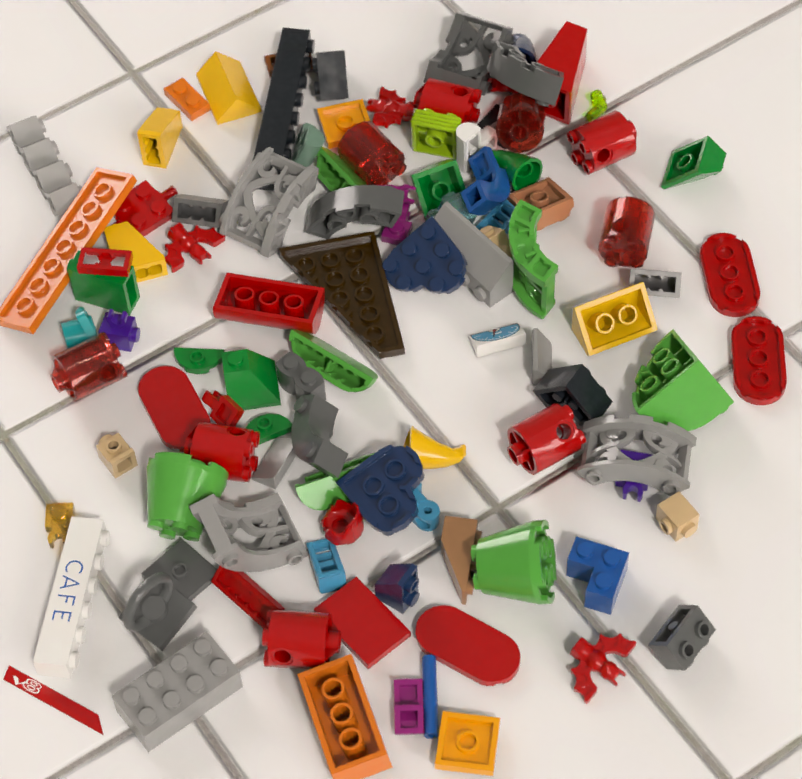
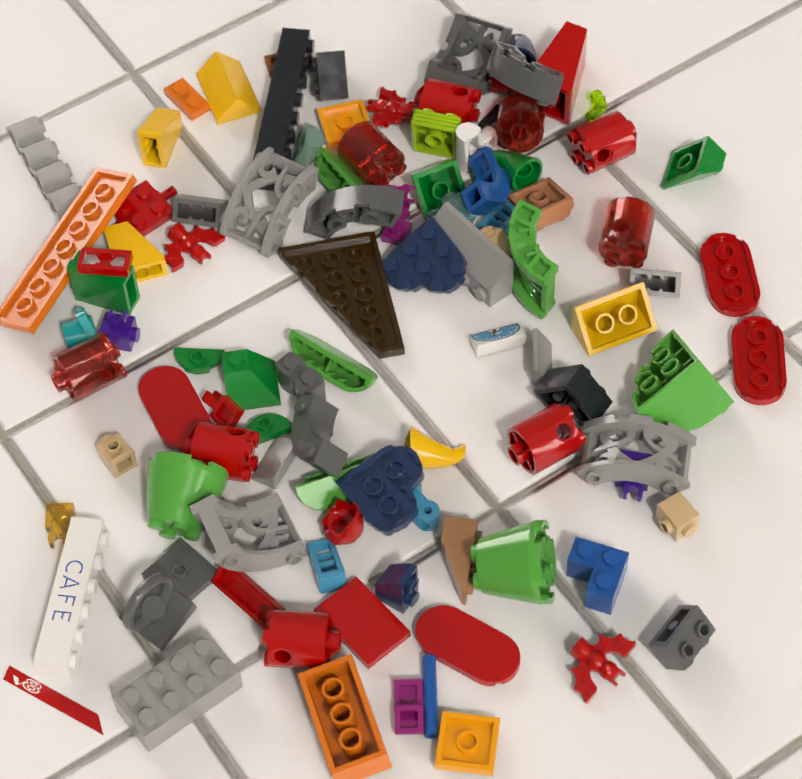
red brick [213,273,325,334] -> none

